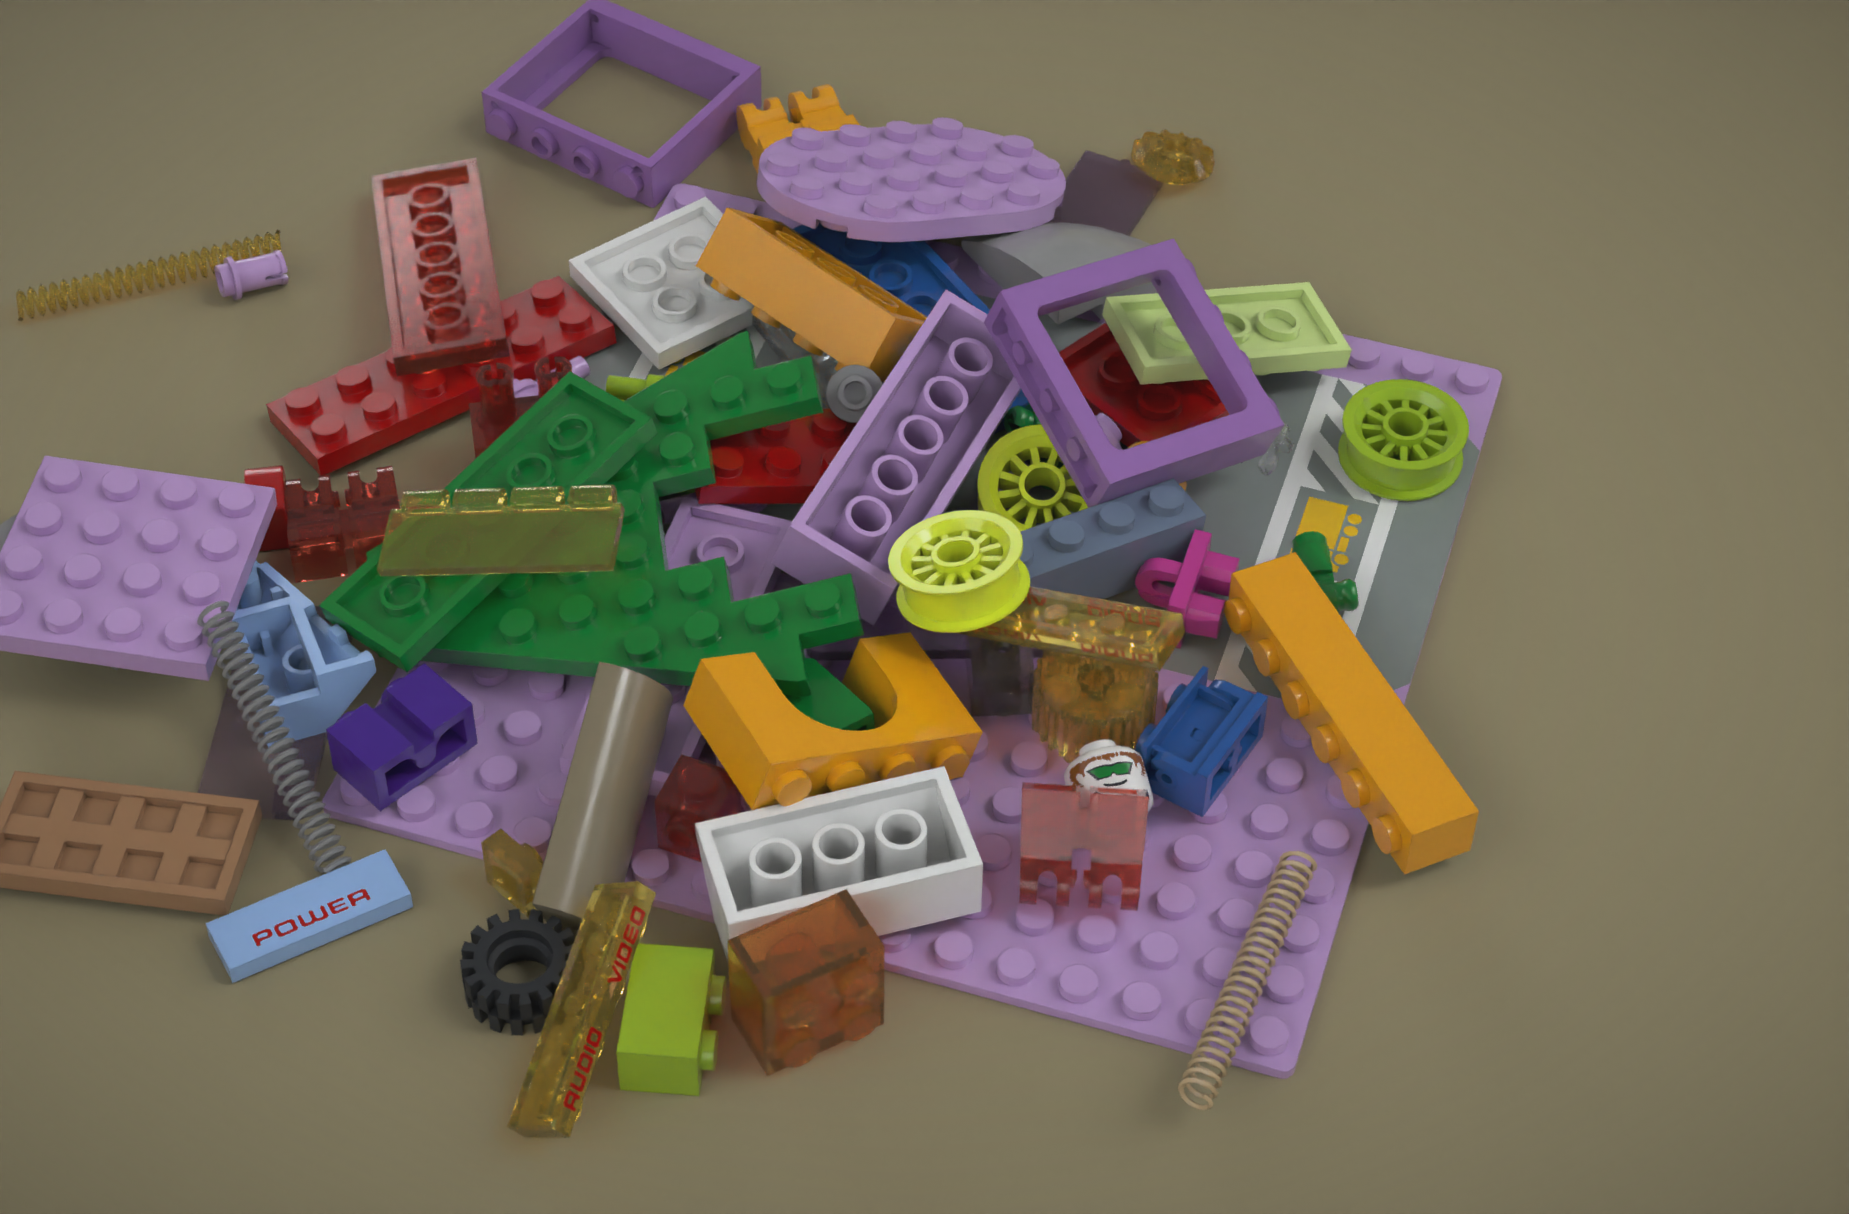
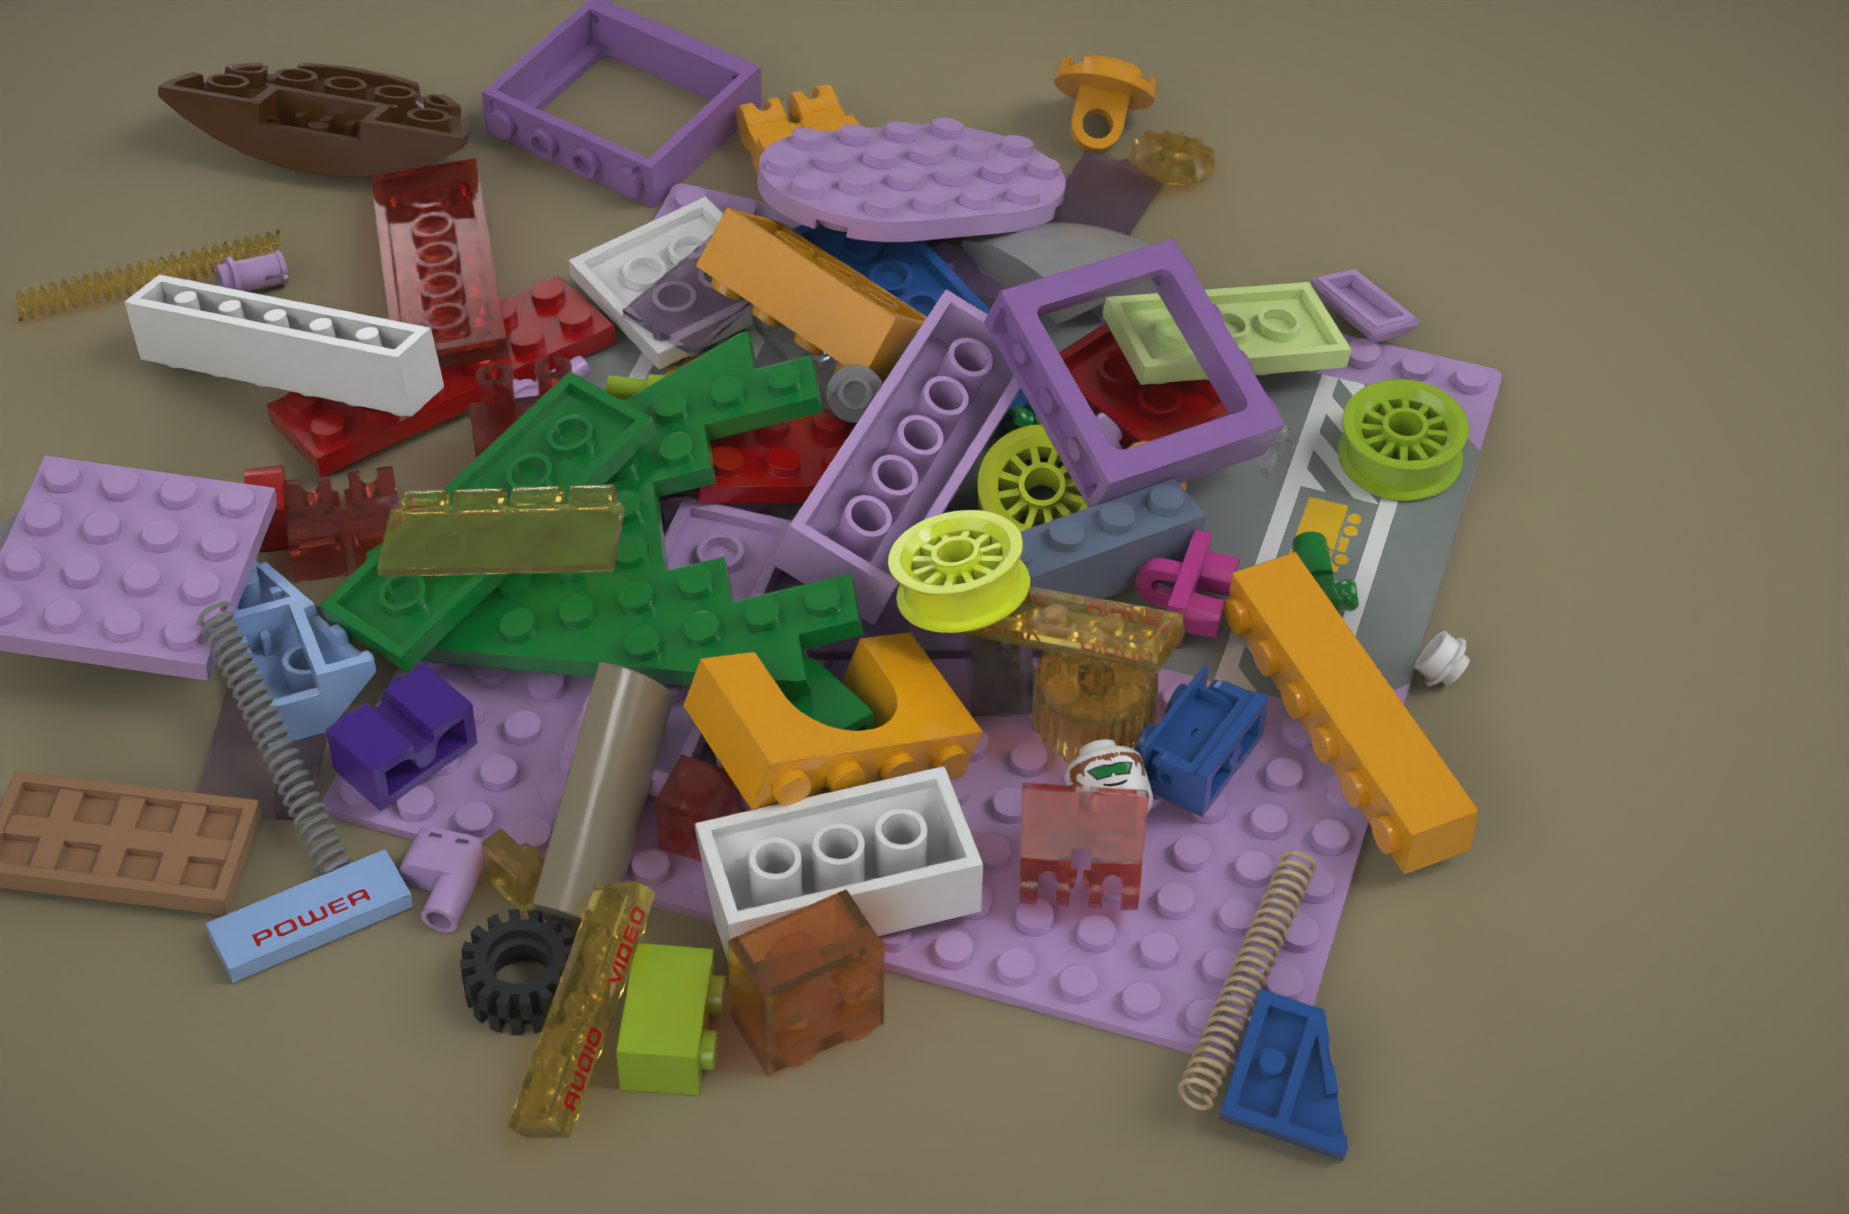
none -> white brick [124,275,444,417]
none -> reddish brown brick [158,63,470,177]
none -> lavender piece [399,826,491,933]
none -> clear purple piece [623,235,753,357]
none -> light orange tile [1054,55,1158,154]
none -> blue wing [1219,989,1348,1161]
none -> lavender tile [1311,269,1419,343]
none -> white plate [1414,631,1470,687]

